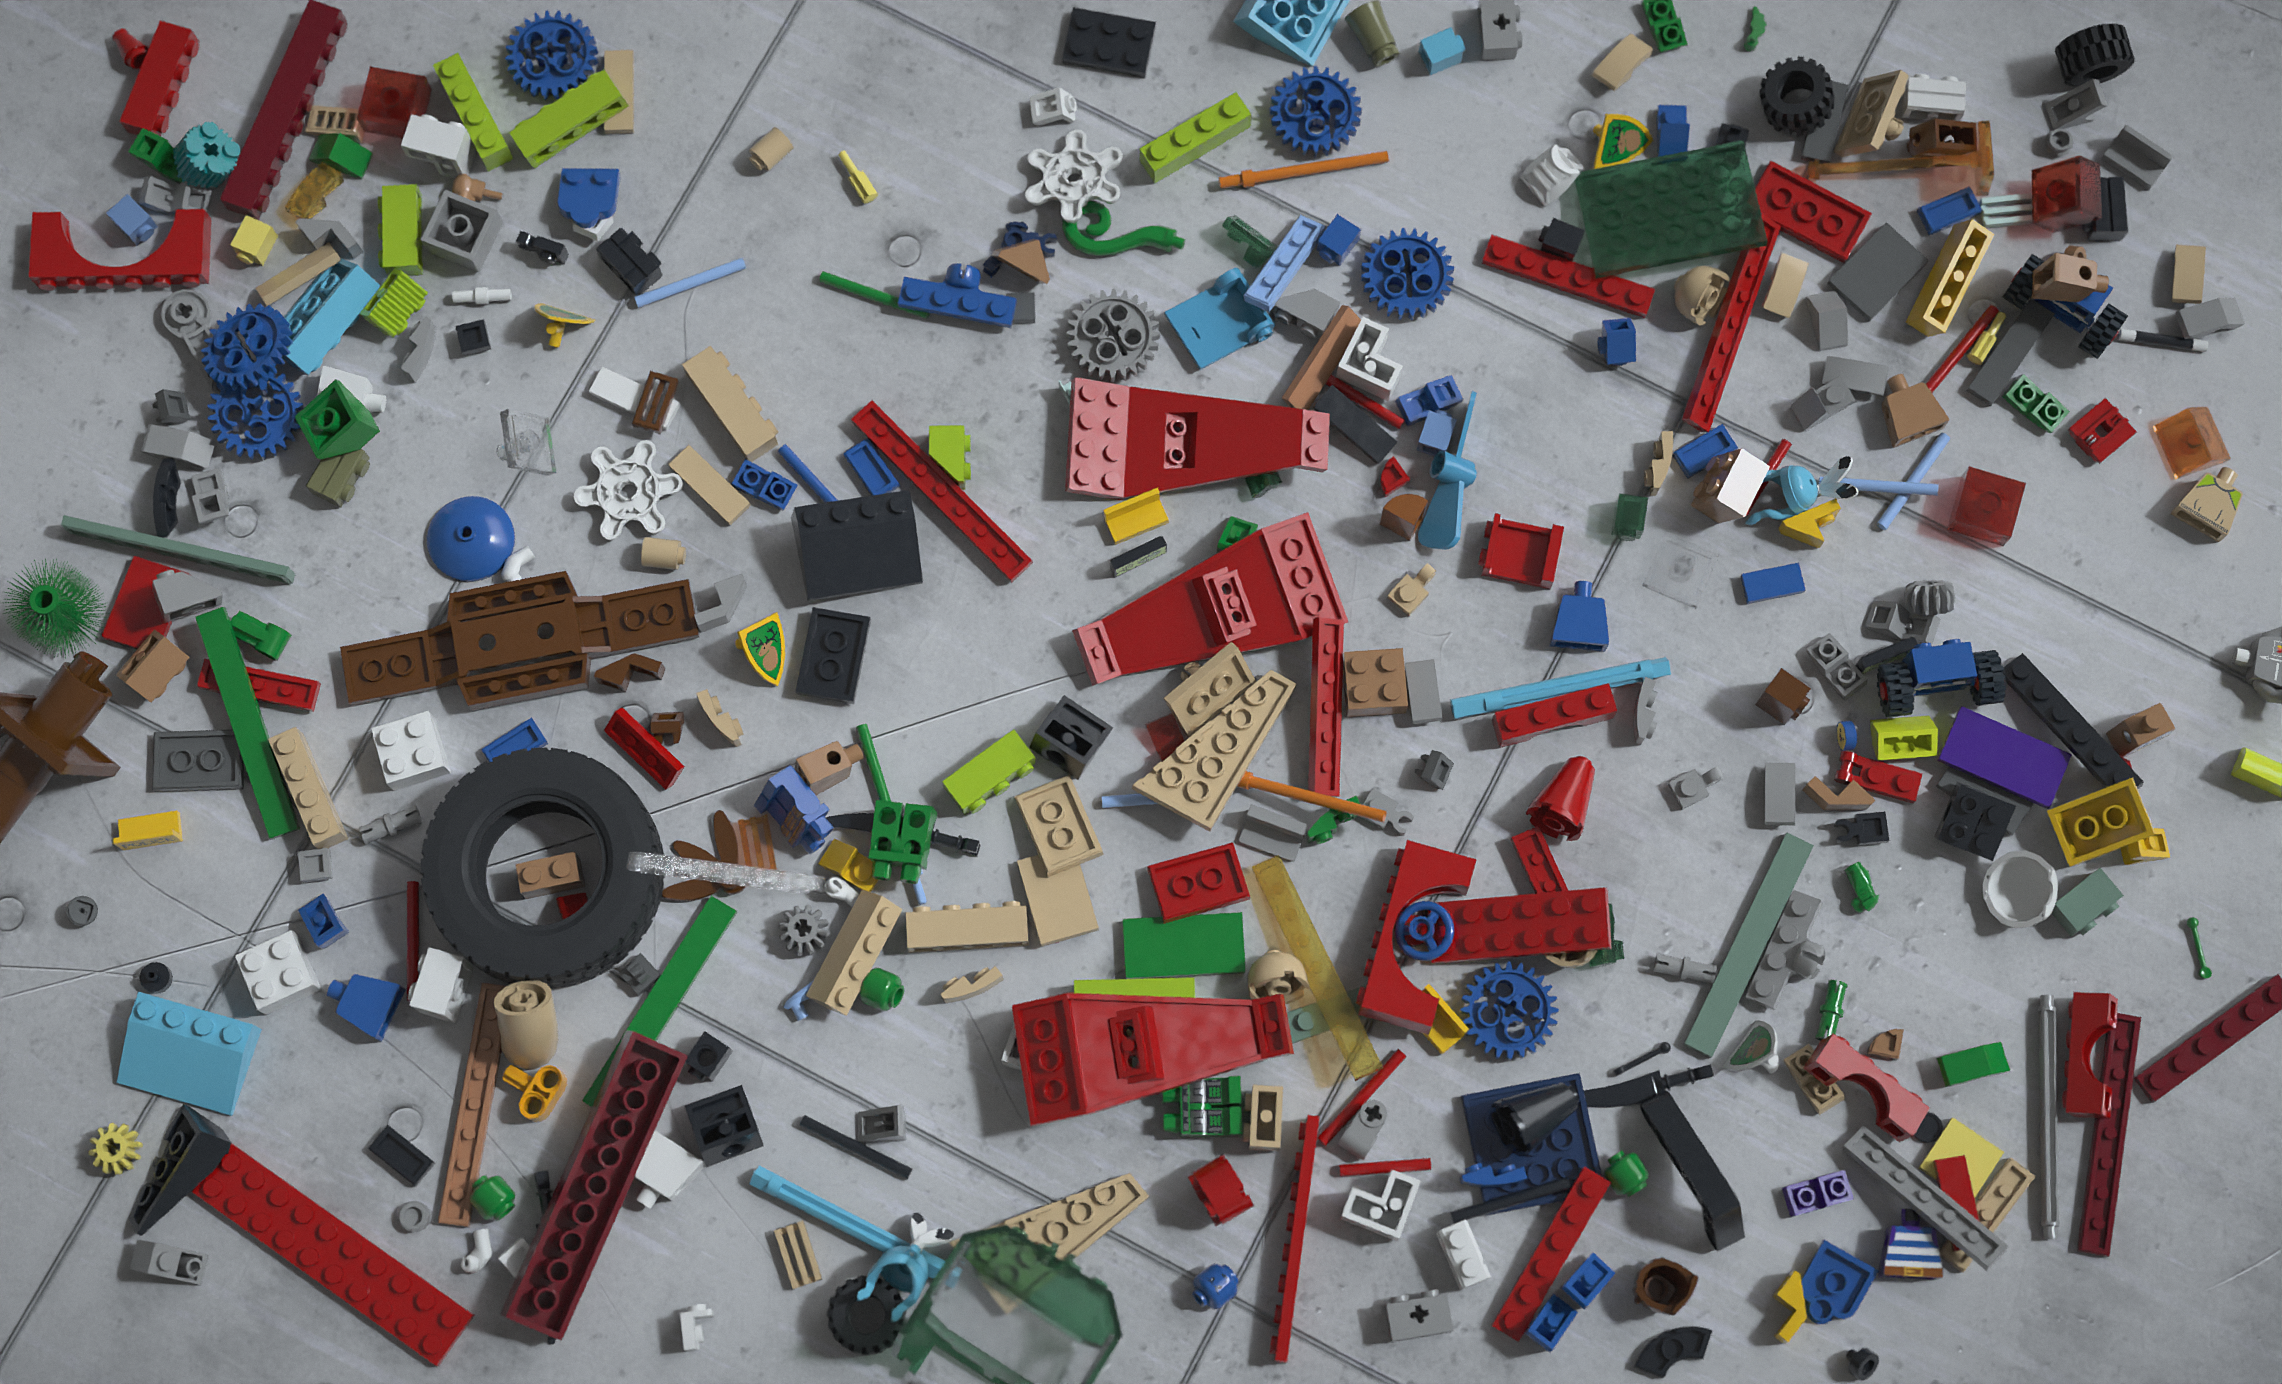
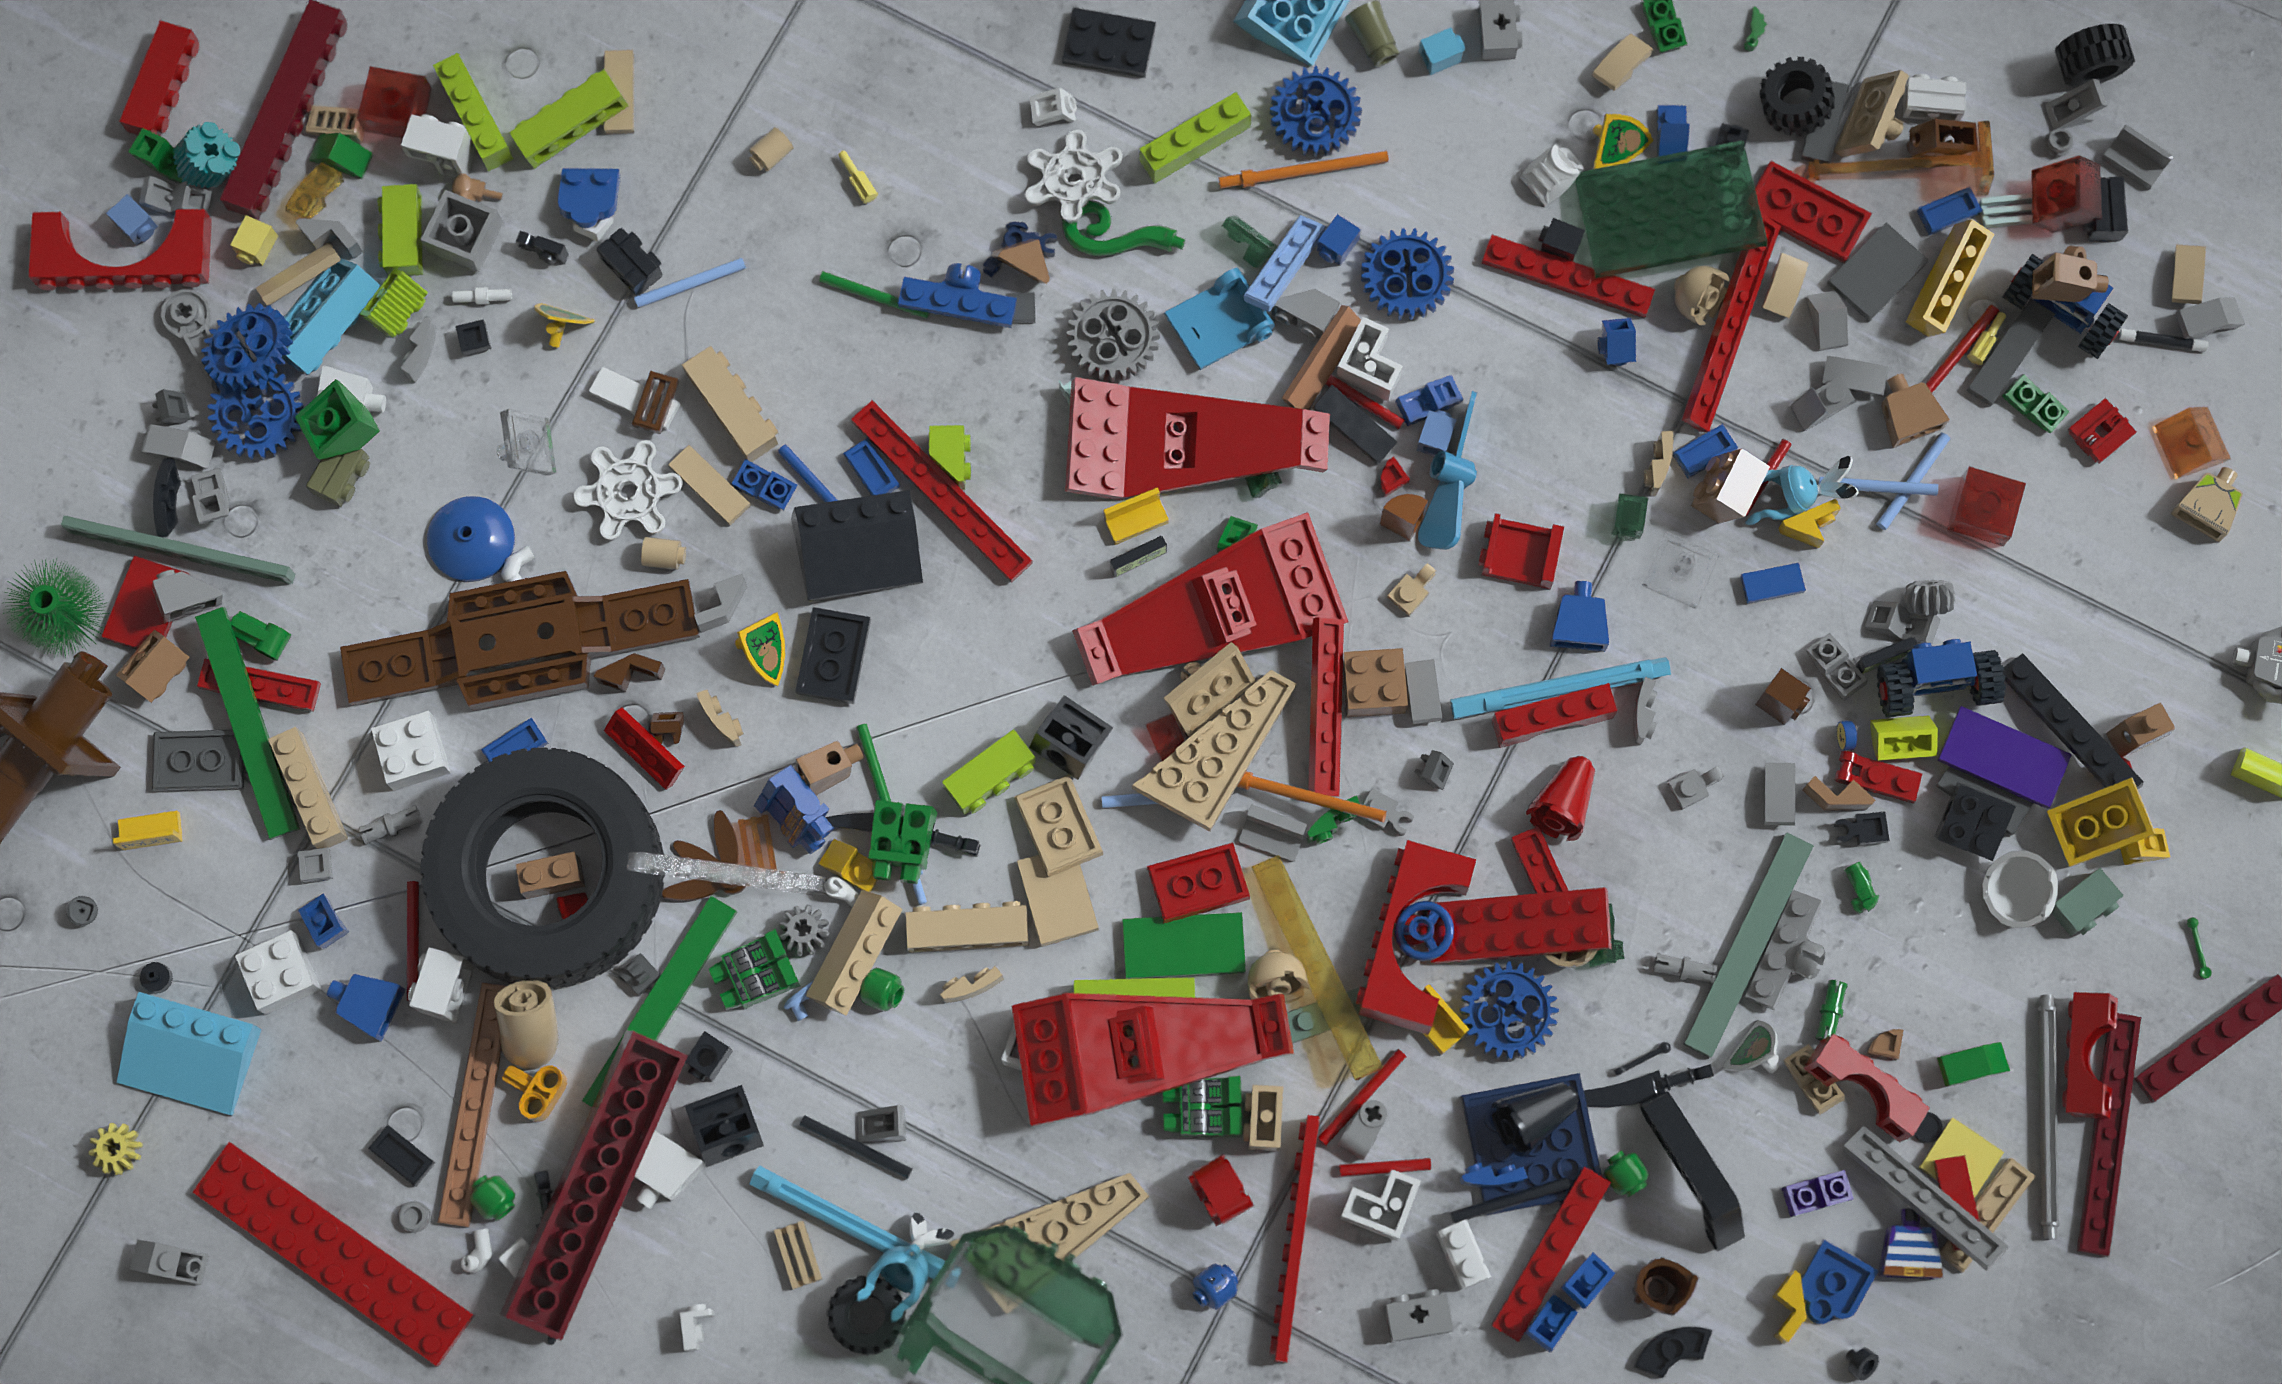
red cone [112,28,148,69] -> none
black wedge [128,1104,232,1236] -> none
blue gear [505,10,599,101] -> none
none -> green hips [708,929,800,1010]

